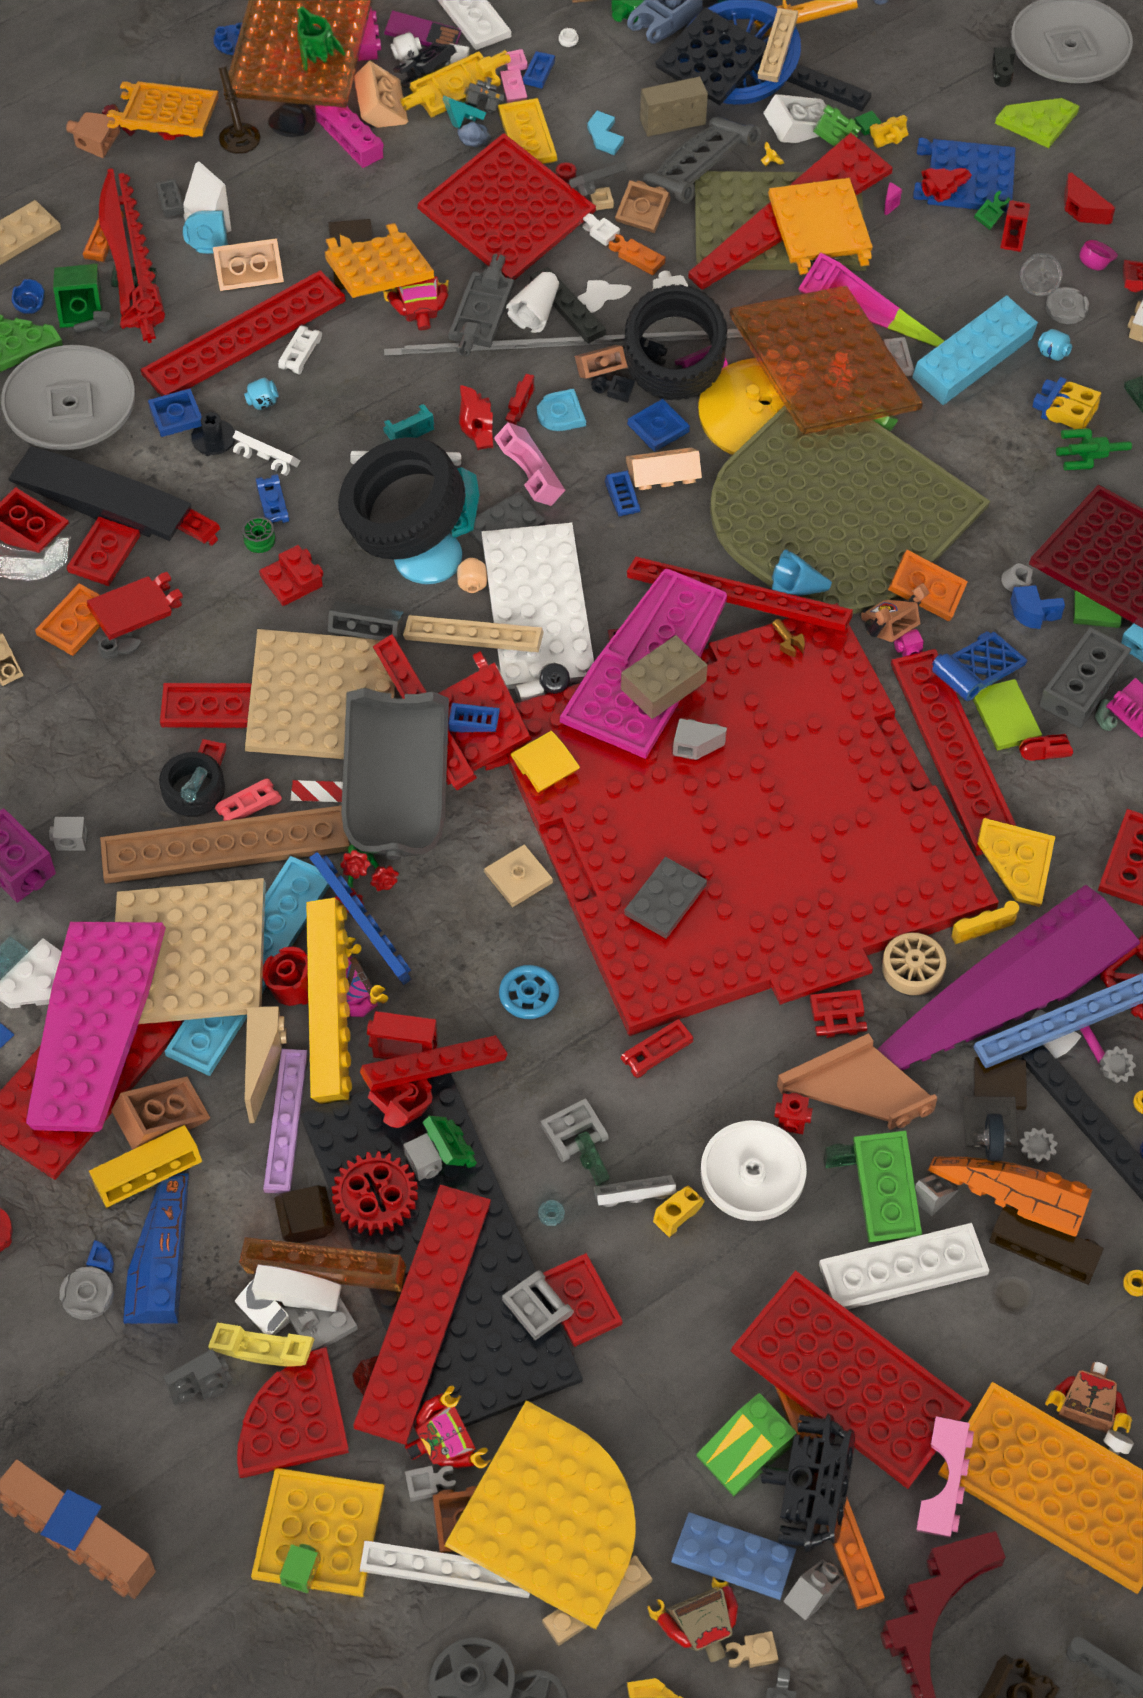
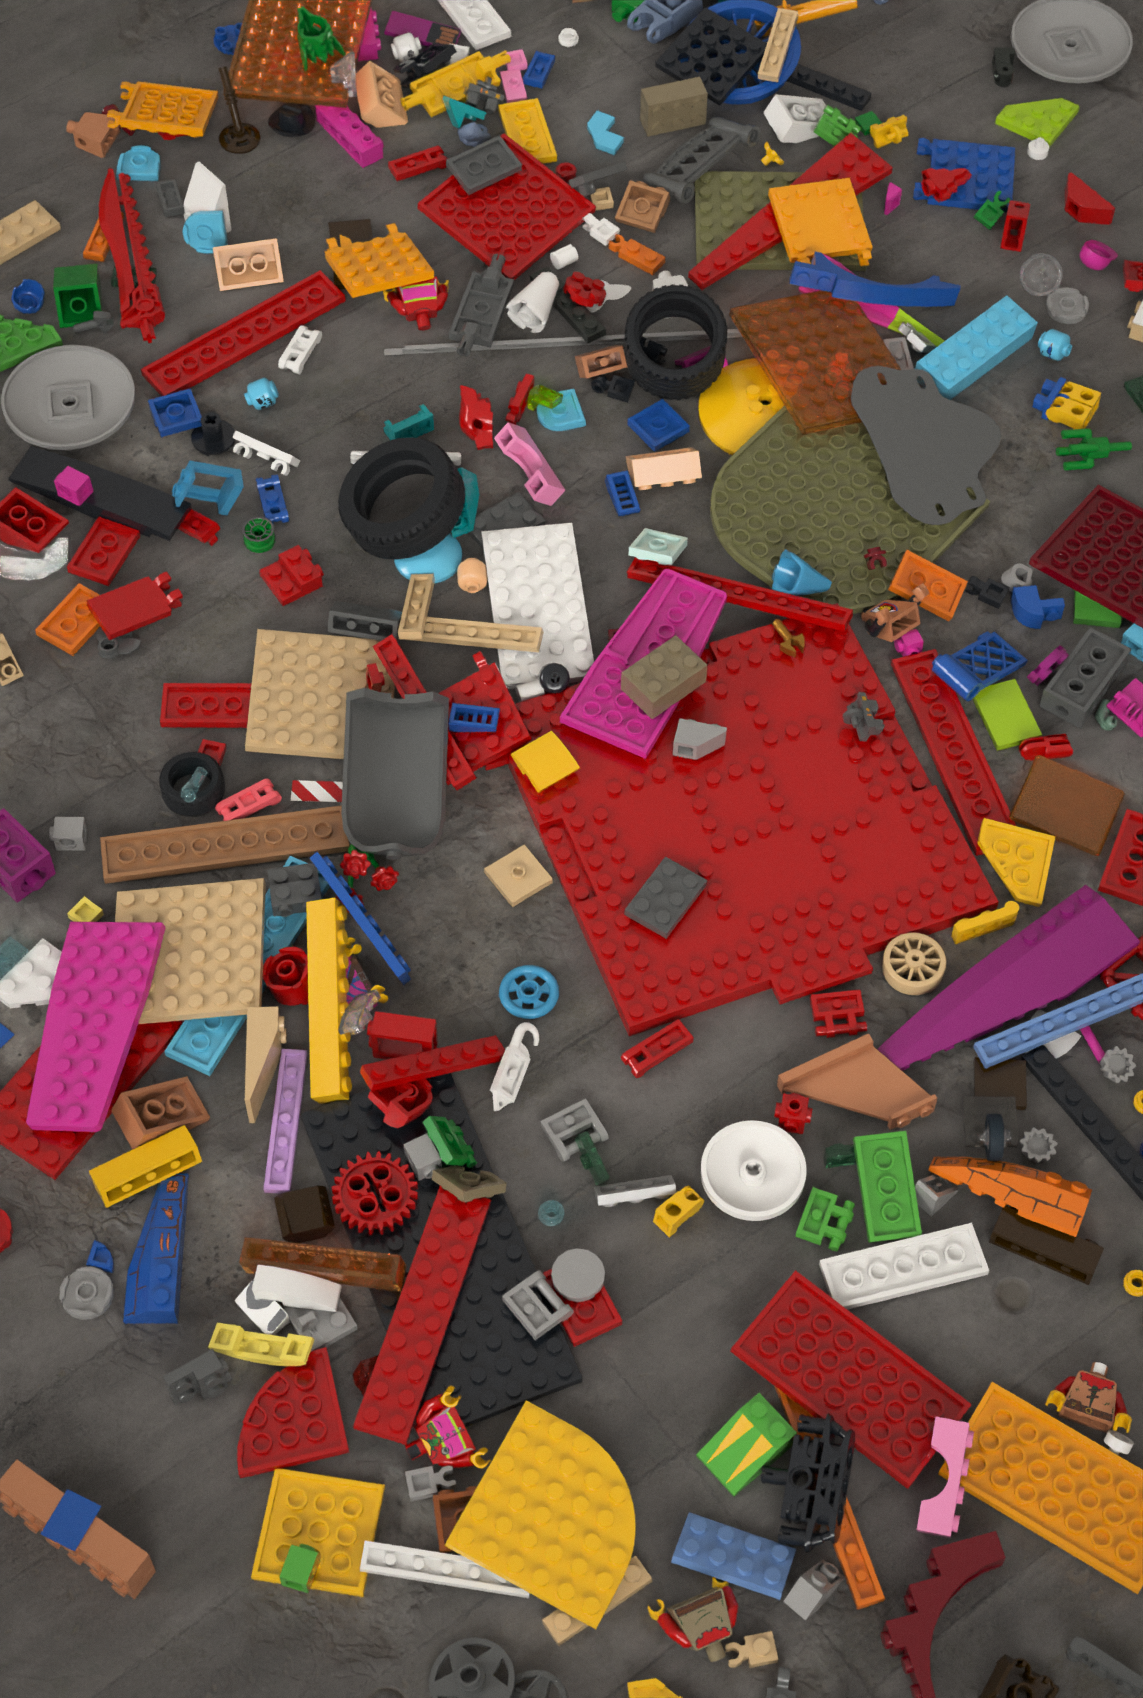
none -> dark pink brick [54,466,94,506]
none -> light yellow plate [67,896,104,922]
none -> medium azure tile [116,145,161,181]
none -> dark azure panel [172,460,244,516]
none -> dark grey plate [267,863,322,917]
none -> clear slope [330,52,357,97]
none -> clear slope [338,989,381,1035]
none -> red plate [366,663,385,692]
none -> red plate [388,146,448,182]
none -> tan plate [398,574,435,640]
none -> dark tan plate [432,1166,507,1202]
none -> dark grey plate [446,135,522,195]
none -> white plate [490,1022,539,1111]
none -> clear neon green tile [527,384,563,411]
none -> white piece [550,244,578,270]
none -> light grey tile [551,1248,605,1302]
none -> red plate [563,272,606,307]
none -> light aqua plate [629,528,688,565]
none -> blue slope [789,251,961,307]
none -> bright green plate [795,1187,855,1252]
none -> dark grey hips [842,692,884,741]
none -> dark grey piece [851,366,1001,525]
none -> dark red plate [863,547,887,570]
none -> light grey plate [898,322,935,353]
none -> black plate [965,576,1010,609]
none -> clear orange piece [1009,755,1125,856]
none -> magenta plate [1026,644,1069,686]
none -> white tile [1027,138,1049,160]

